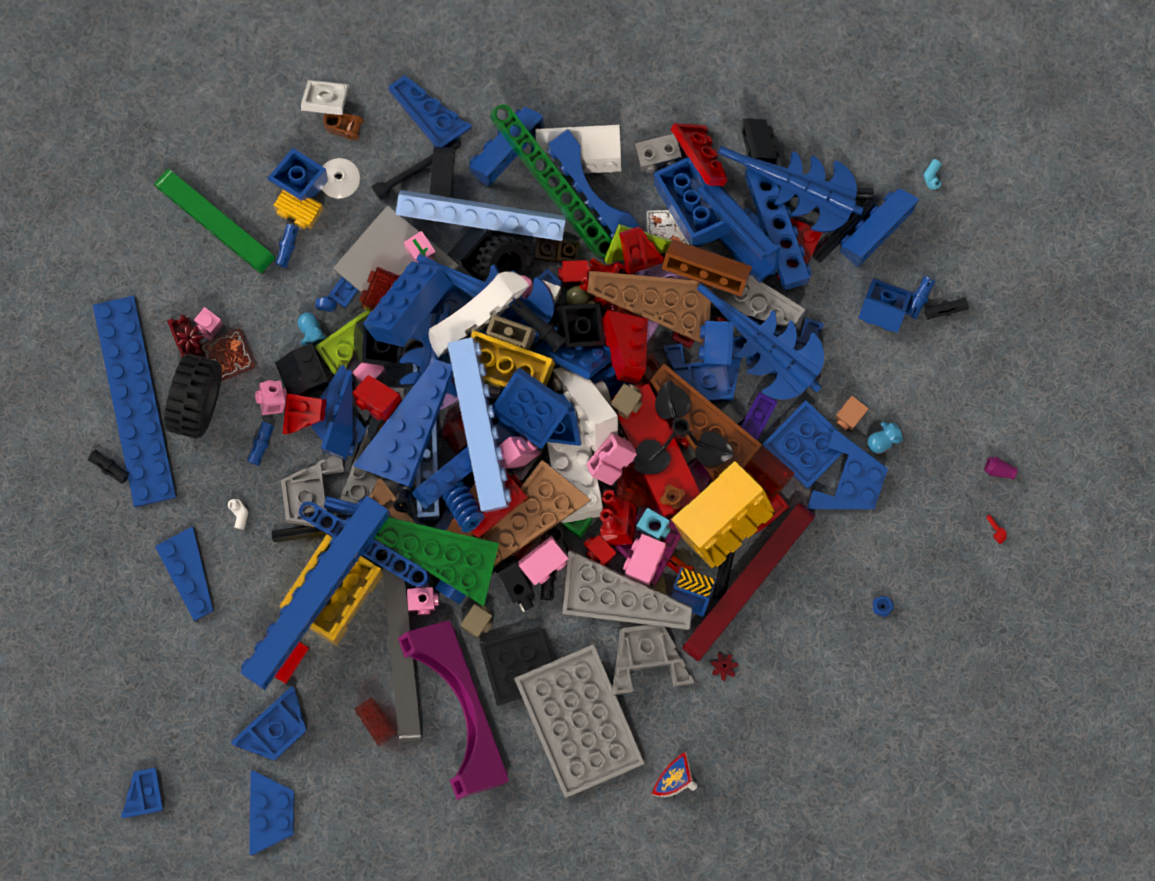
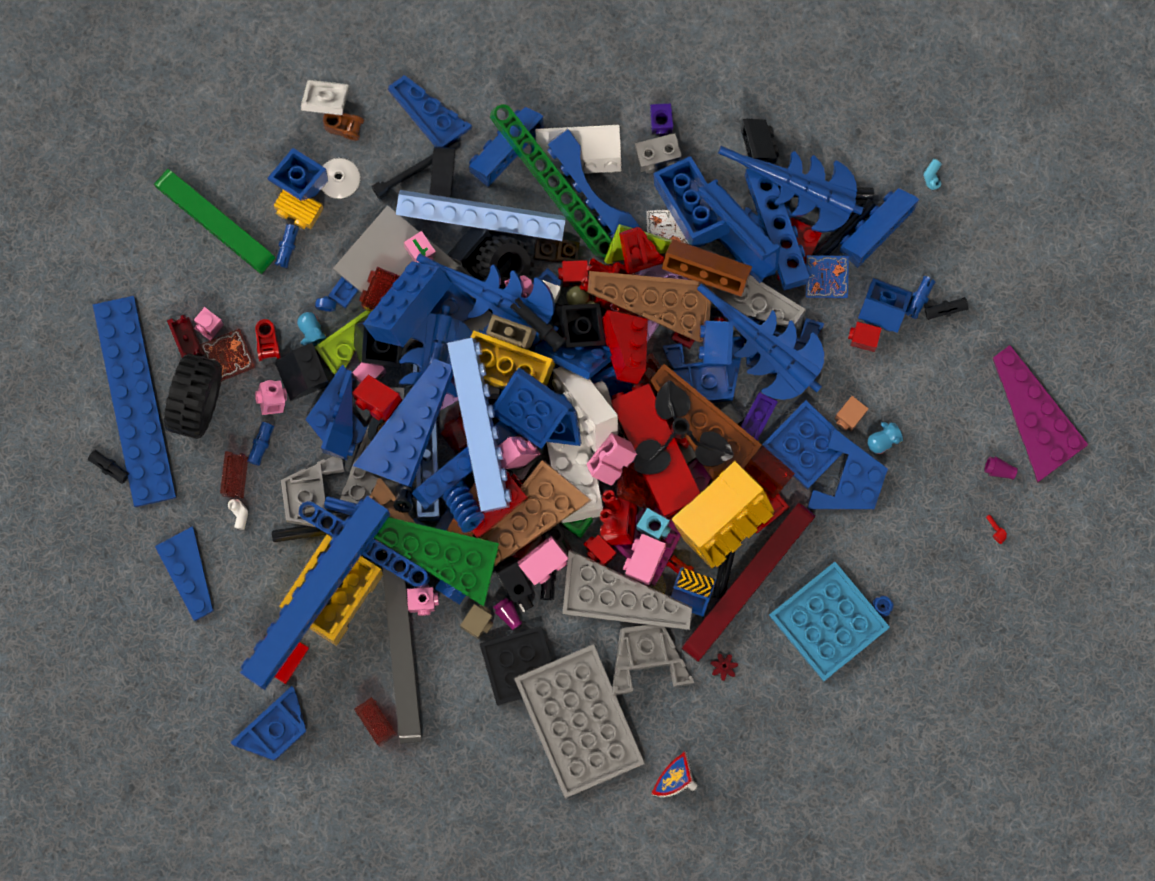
blue wing [121,768,164,819] -> none
dark red plant [176,325,204,352] -> none
blue wing [249,771,294,855] -> none
red wing [282,394,327,434] -> none
magenta arch [398,620,509,800] -> none
white brick [429,272,529,358] -> none
dark tan brick [610,384,643,420] -> none
dark orange plate [660,485,685,509] -> none
red wing [670,123,727,186] -> none
none -> clear red hinge [220,451,248,499]
none -> red piece [255,319,281,362]
none -> magenta cone [493,597,522,630]
none -> dark purple brick [650,103,673,137]
none -> dark azure plate [769,562,890,682]
none -> blue tile [806,255,849,298]
none -> red brick [848,322,882,352]
none -> magenta wing [993,345,1088,483]

